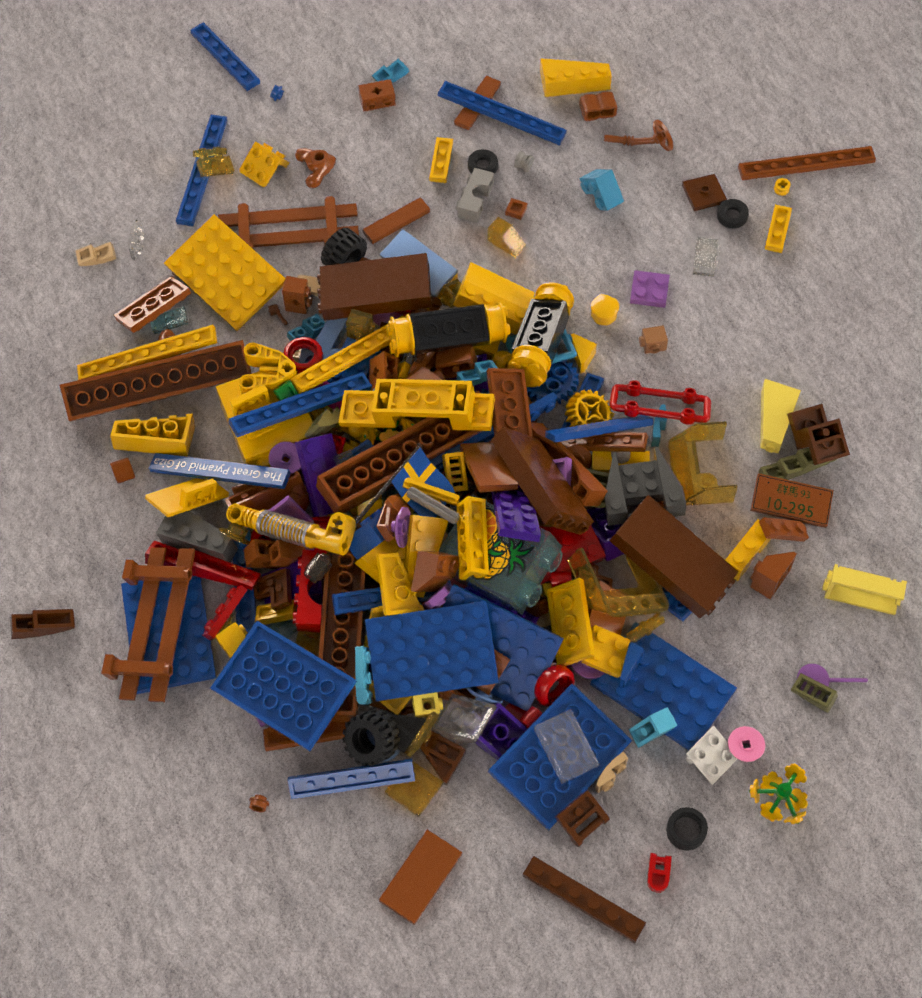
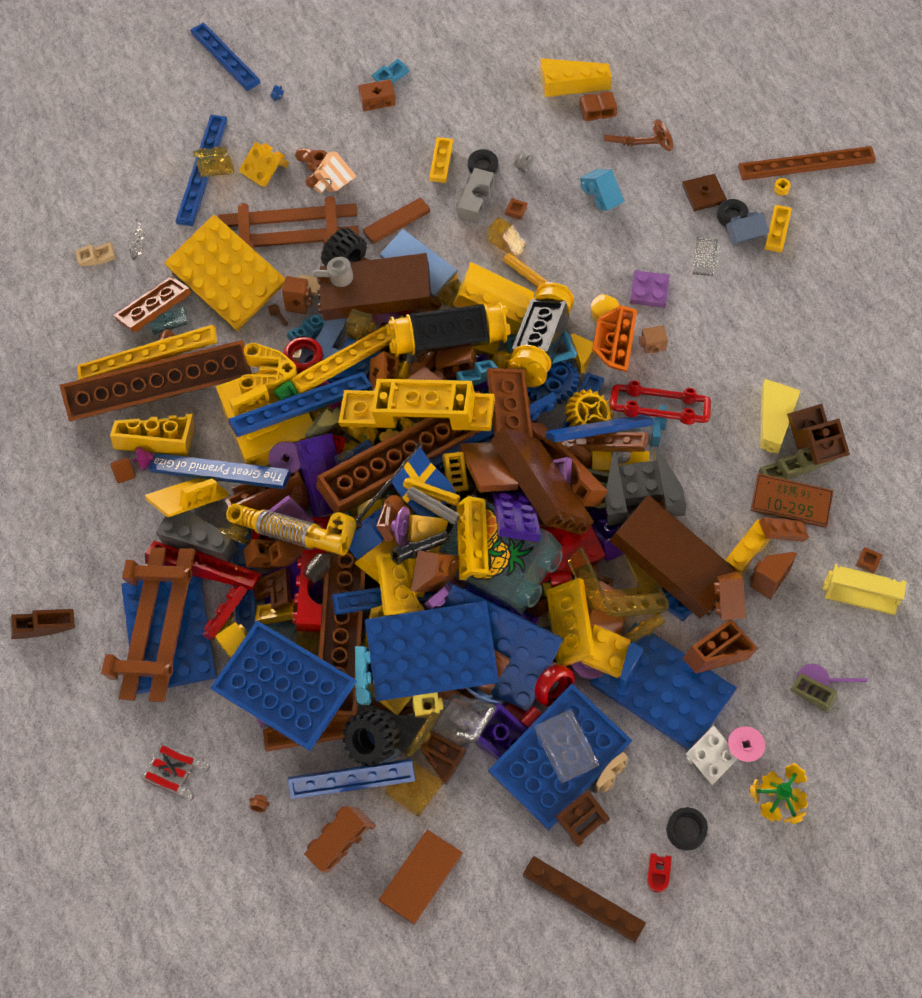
blue tile [438,81,567,146] -> none
dark orange tile [454,75,501,130] -> none
medium azure slope [629,707,678,748] -> none
clear yellow windscreen [668,421,738,506] -> none
none -> magenta piece [132,447,154,470]
none -> flag [141,743,210,801]
none -> dark orange wedge [304,806,376,872]
none -> light nougat torso [314,151,356,194]
none -> light grey piece [314,257,354,287]
none -> black pin [390,531,450,565]
none -> yellow axle [503,253,547,287]
none -> orange wedge [592,305,637,372]
none -> dark orange wedge [682,619,758,673]
none -> dark orange slope [714,571,746,620]
none -> sand blue brick [726,211,770,245]
none -> dark orange tile [856,547,883,573]

